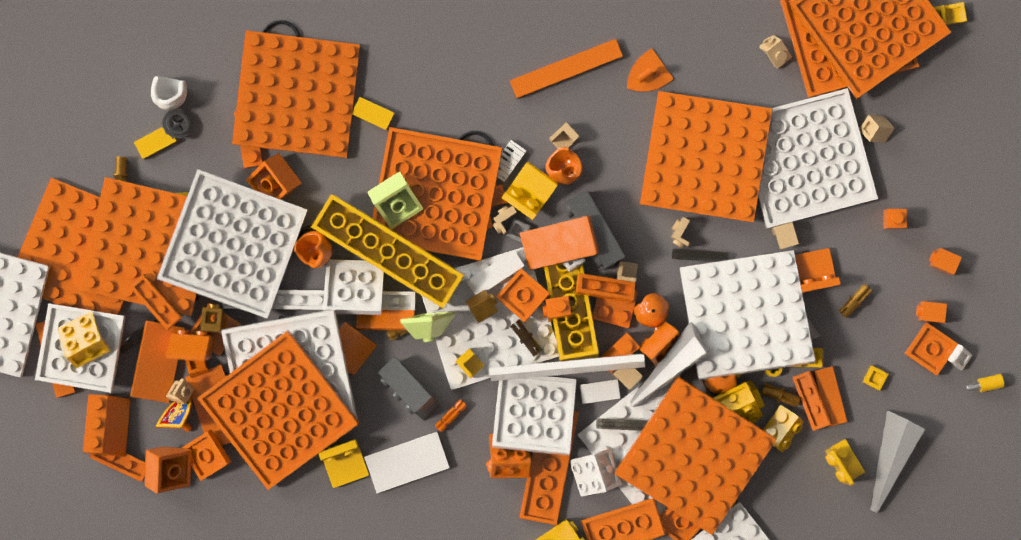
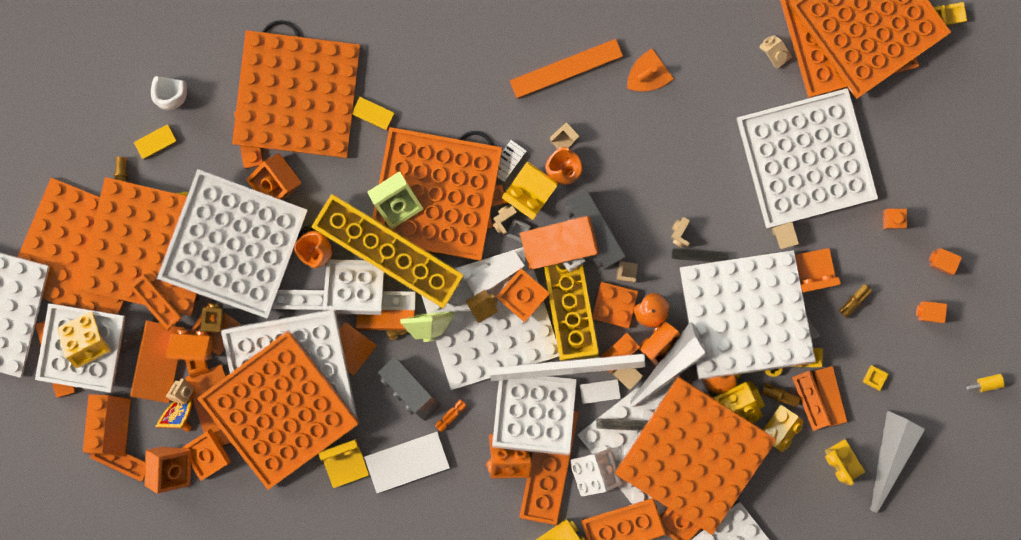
dark grey gear [162,109,193,139] -> none
yellow panel [455,348,484,379] -> none
dark brown pin [510,319,543,357] -> none
orange bracket [542,296,571,322] -> none
orange plate [576,273,635,302] -> none
orange plate [640,91,772,223] -> none
tan panel [859,115,895,143] -> none
orange plate [904,322,958,376] -> none
white tile [948,344,972,371] -> none

